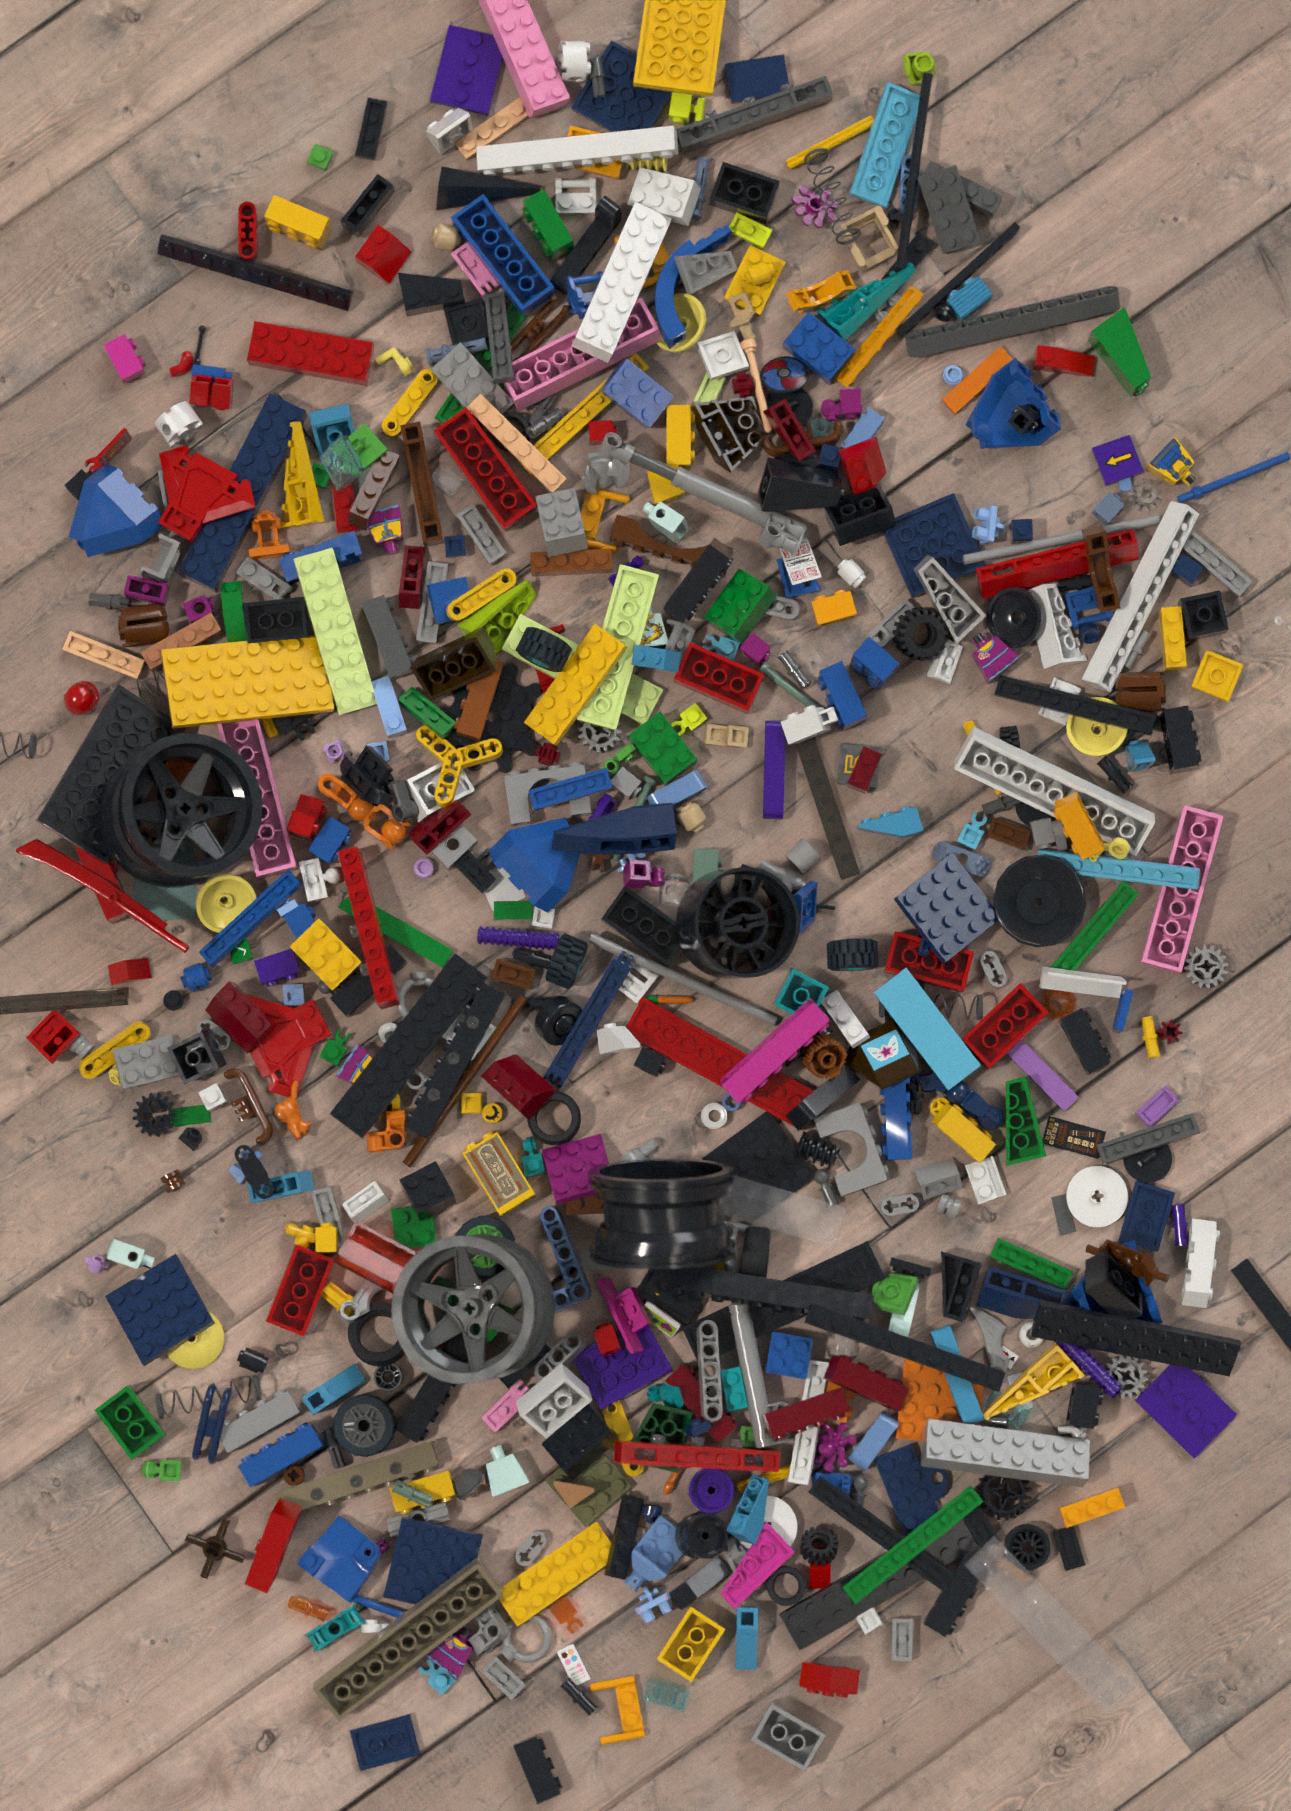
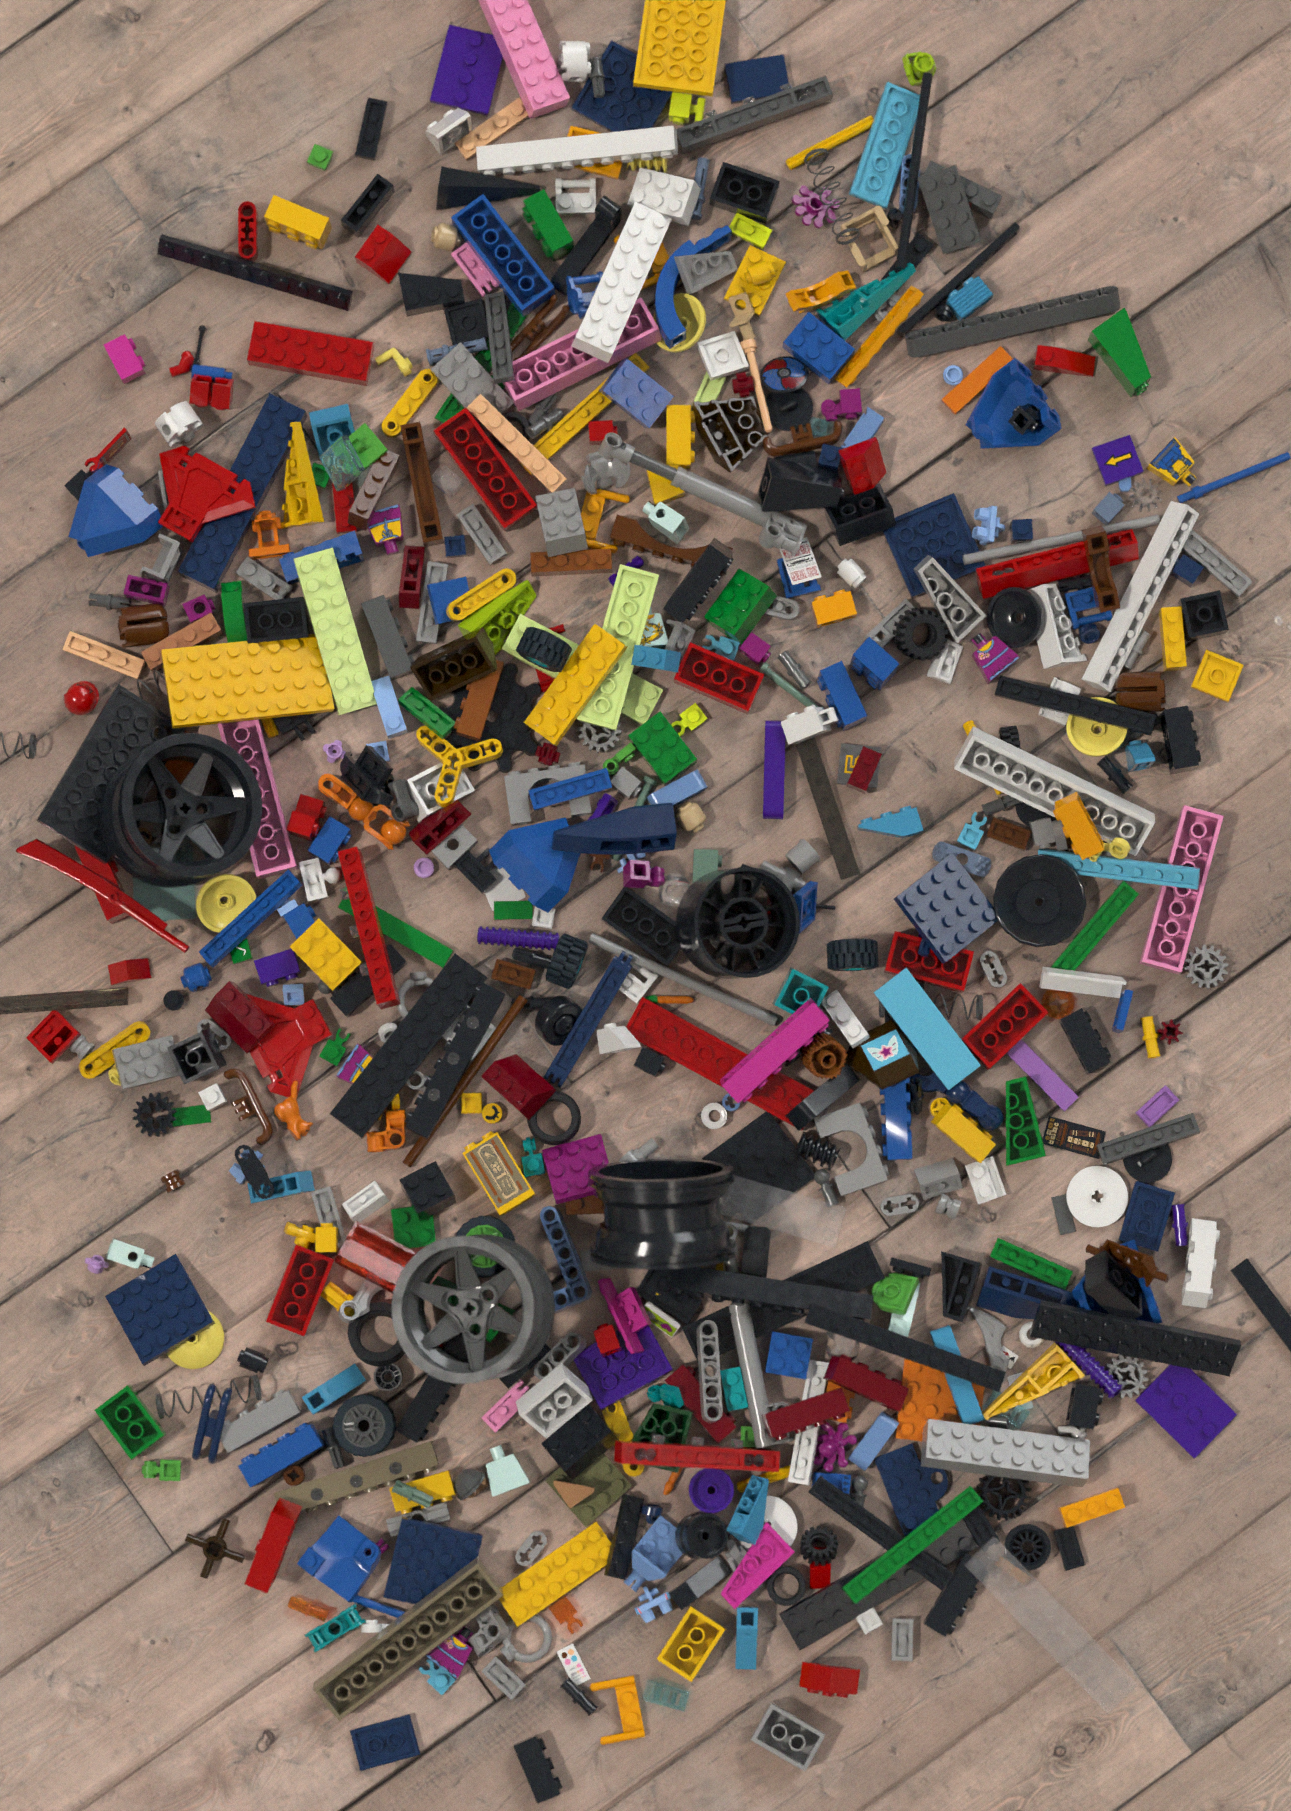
black plate [178,1127,202,1151] -> none
dark blue plate [684,1418,712,1438] -> none
tan slope [704,724,749,748] -> none
dark red slope [763,399,815,461] -> none

